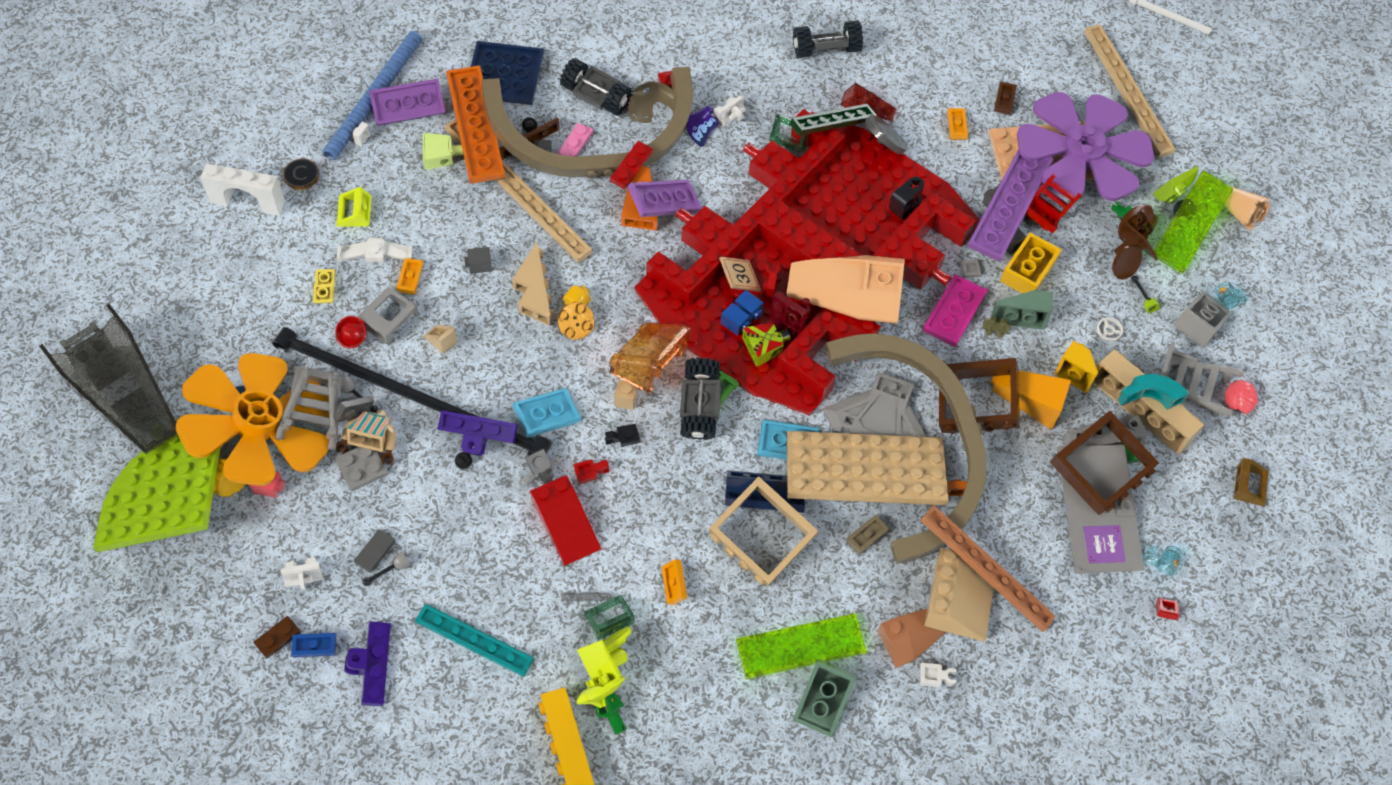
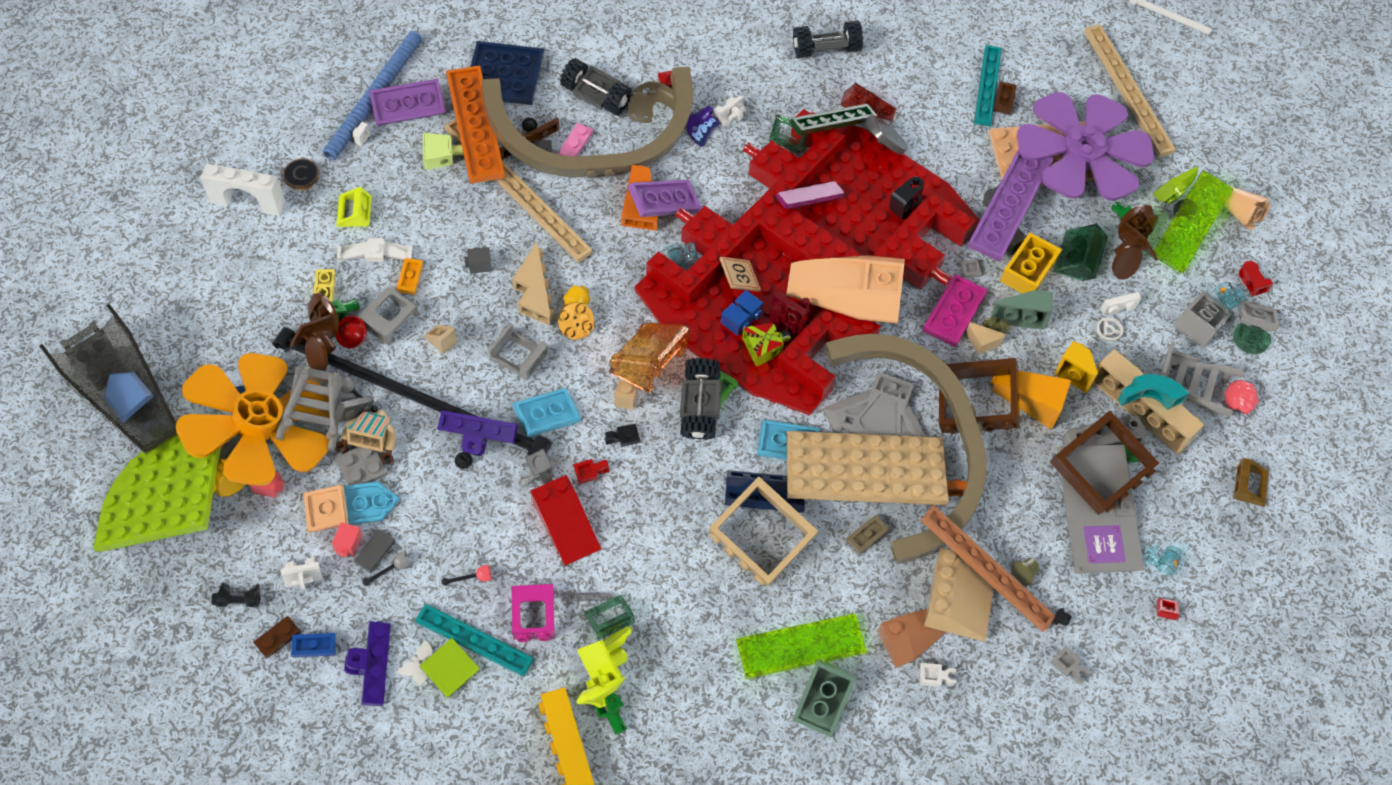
red plate [610,140,653,190] -> none
light orange plate [661,559,687,605] -> none
red plate [763,265,780,299] -> none
light orange plate [947,108,968,140] -> none
red plate [1025,173,1082,234] -> none
hinge [1131,275,1160,313] -> none
none -> medium blue tile [104,372,154,423]
none -> black piece [211,583,261,607]
none -> reddish brown piece [290,293,360,371]
none -> light nougat tile [303,484,349,533]
none -> coral brick [332,522,363,557]
none -> medium azure tile [344,481,400,525]
none -> white piece [396,640,433,686]
none -> lime tile [419,638,480,698]
none -> hinge [441,564,492,586]
none -> light grey window [488,323,549,380]
none -> dark pink window [512,584,555,642]
none -> clear light blue piece [667,242,697,269]
none -> tile [776,181,844,209]
none -> tan slope [966,322,1006,354]
none -> teal tile [974,45,1002,127]
none -> olive piece [1011,558,1040,586]
none -> light grey plate [1051,646,1090,684]
none -> clear green slope [1053,223,1108,281]
none -> black piece [1054,608,1072,626]
none -> white plate [1100,292,1141,315]
none -> clear green tile [1233,323,1271,355]
none -> light grey plate [1238,299,1279,332]
none -> red leg [1239,261,1273,297]

